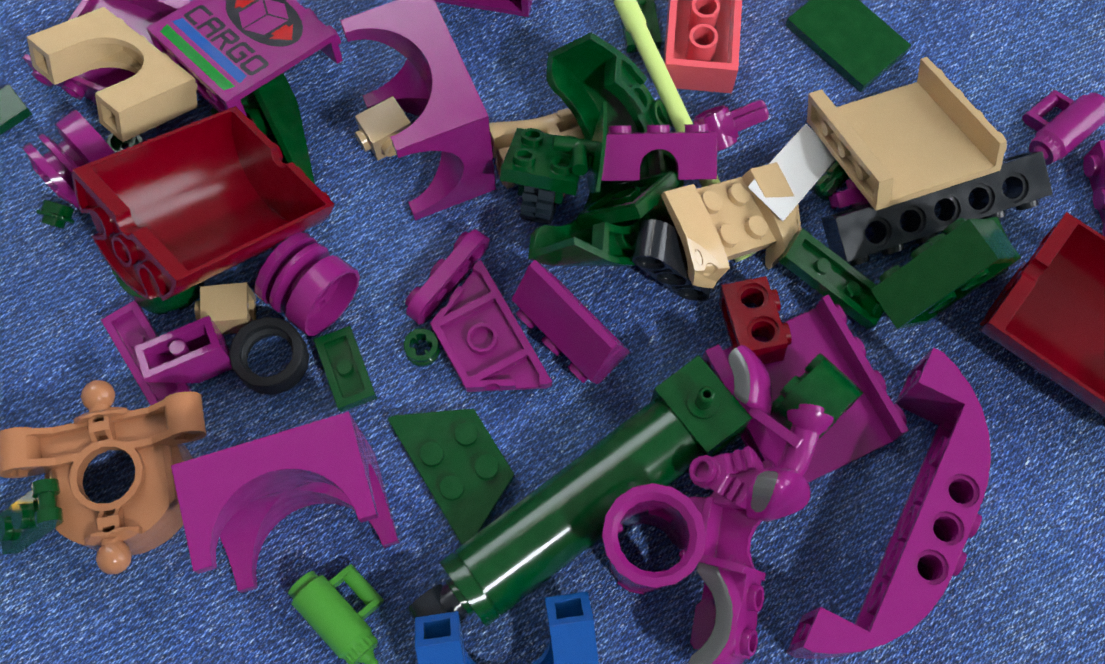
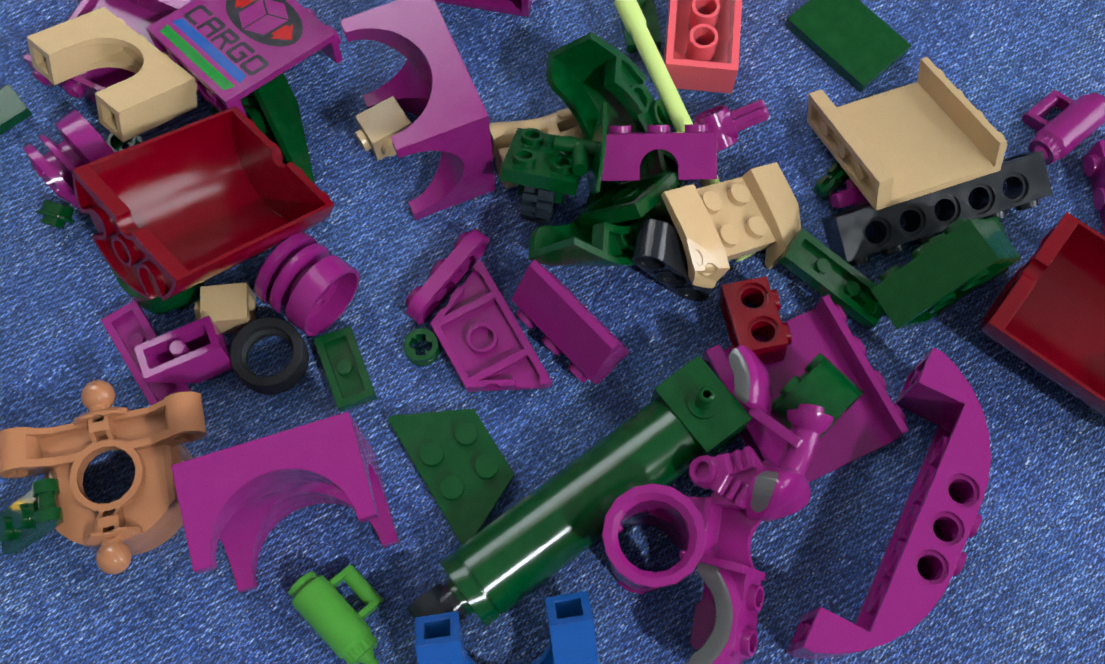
white sticker [748,124,836,221] -> none

